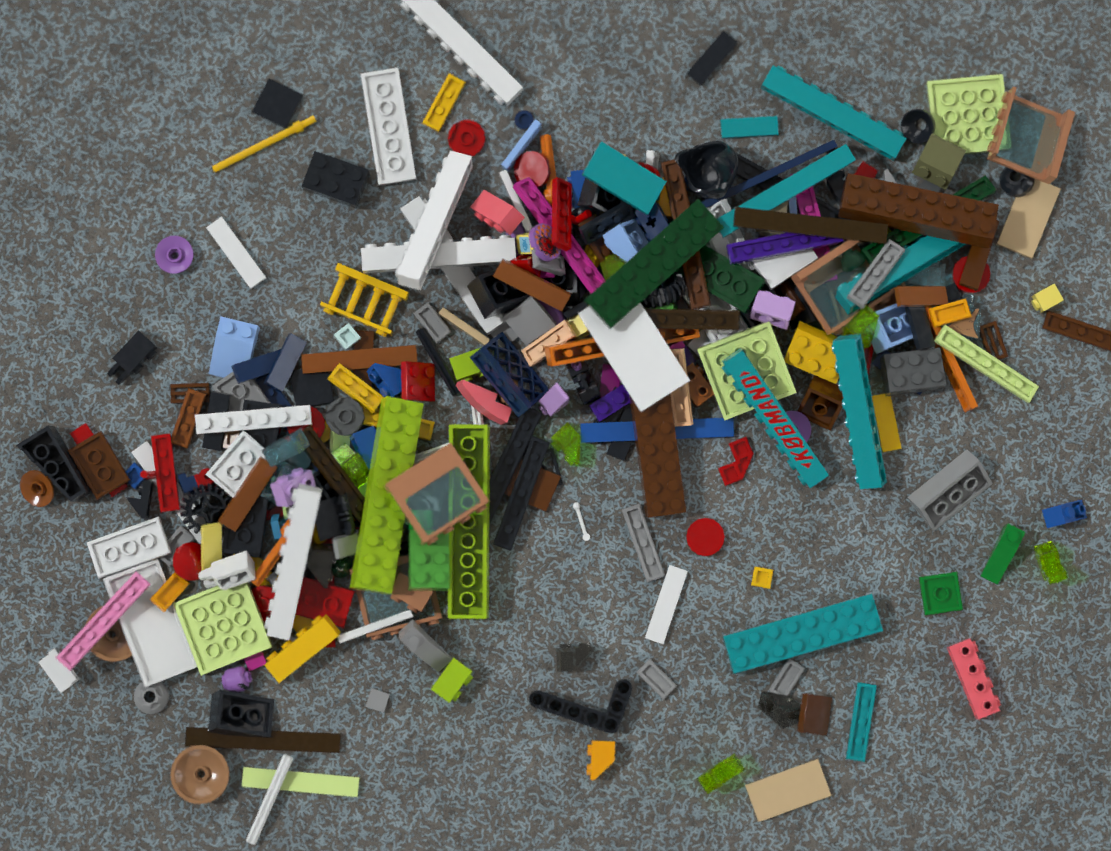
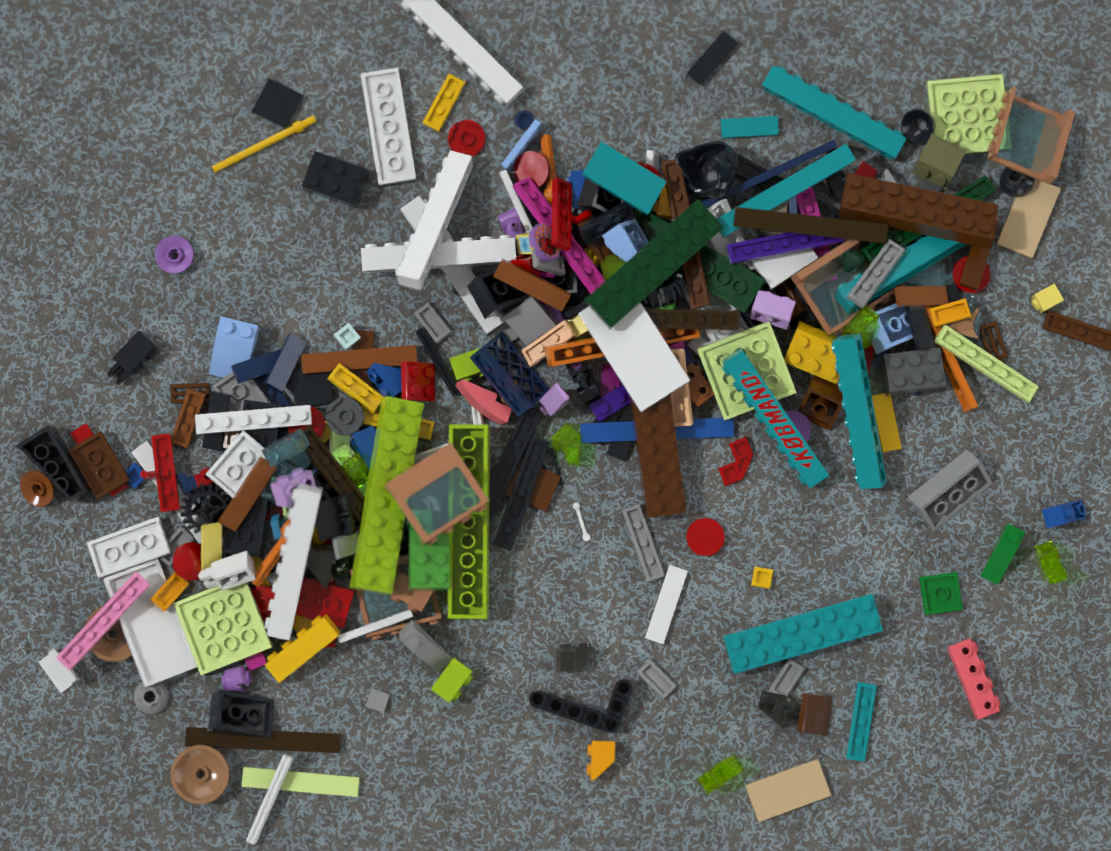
black slope [126,480,154,520] -> none
white tile [206,216,266,289] -> none
yellow fence [320,263,409,337] -> none
tan tile [439,308,490,346] -> none
coral brick [470,190,525,235] -> none
dark blue brick [634,201,670,242] -> none

